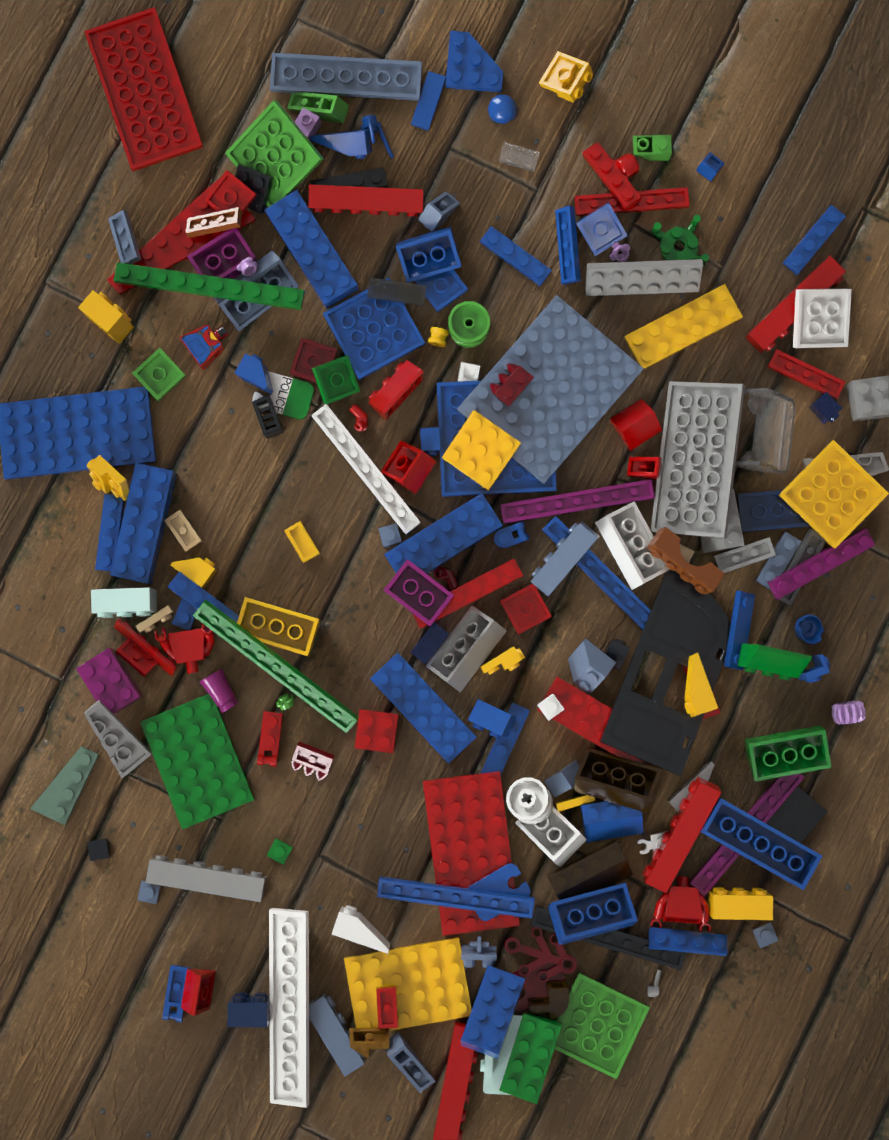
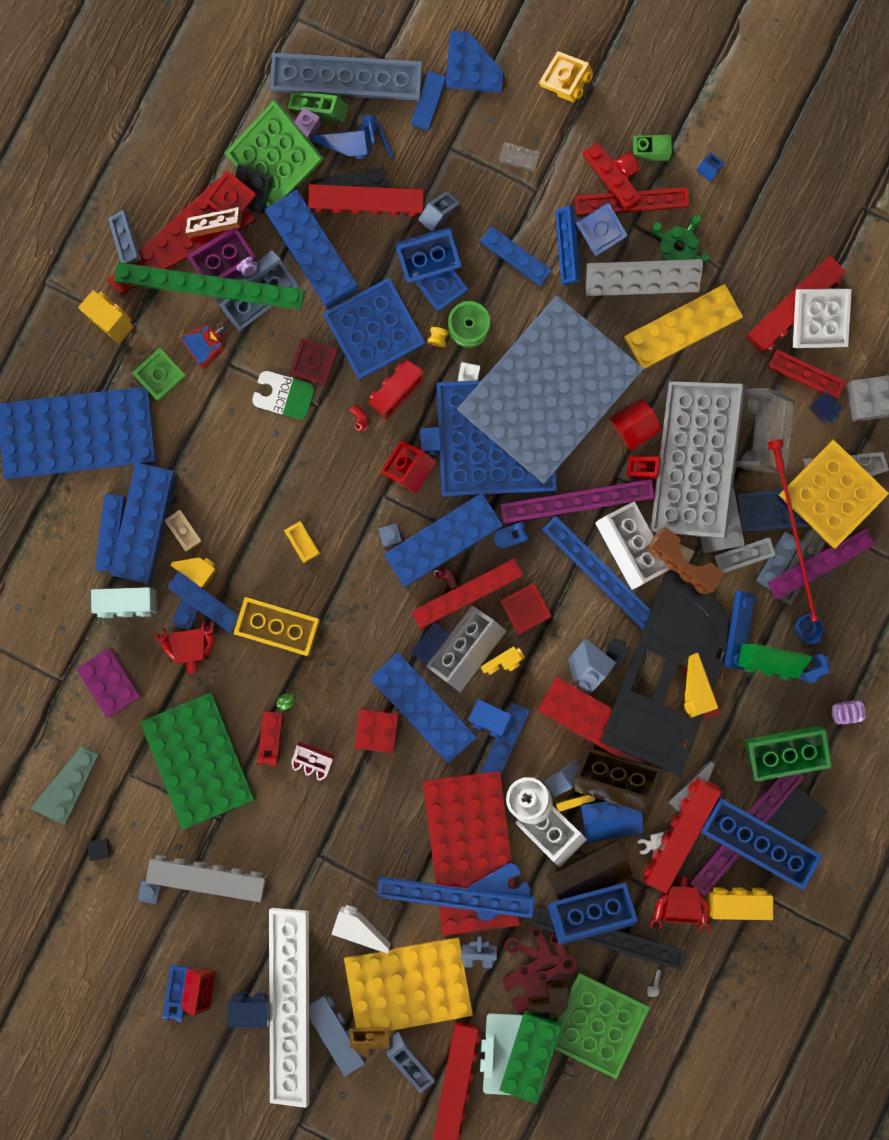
red plate [84,7,203,172] -> none
light grey wing [84,700,151,778] -> none
yellow plate [87,455,129,501] -> none
red bracket [114,618,177,678] -> none
tan plate [136,605,174,633] -> none
green plate [193,599,359,733] -> none
magenta plant [199,668,238,713] -> none
blue slope [235,353,273,395] -> none
black slope [252,395,284,439] -> none
green plate [267,838,293,865] -> none
white plate [311,404,421,535] -> none
green plate [312,355,360,404] -> none
clear smoke plate [367,278,427,306] -> none
red plate [376,986,398,1029] -> none
magenta brick [383,559,454,627] -> none
yellow plate [441,410,521,490] -> none
blue brick [461,965,525,1059] -> none
blue hair [488,94,518,124] -> none
dark red plate [490,364,534,407] -> none
sand blue brick [530,522,599,596] -> none
white plate [537,693,564,721] -> none
lavender plate [610,242,630,262] -> none
blue plate [649,927,728,956] -> none
sand blue plate [752,922,778,948] -> none
blue plate [782,205,846,275] -> none
none -> red piece [768,439,819,622]

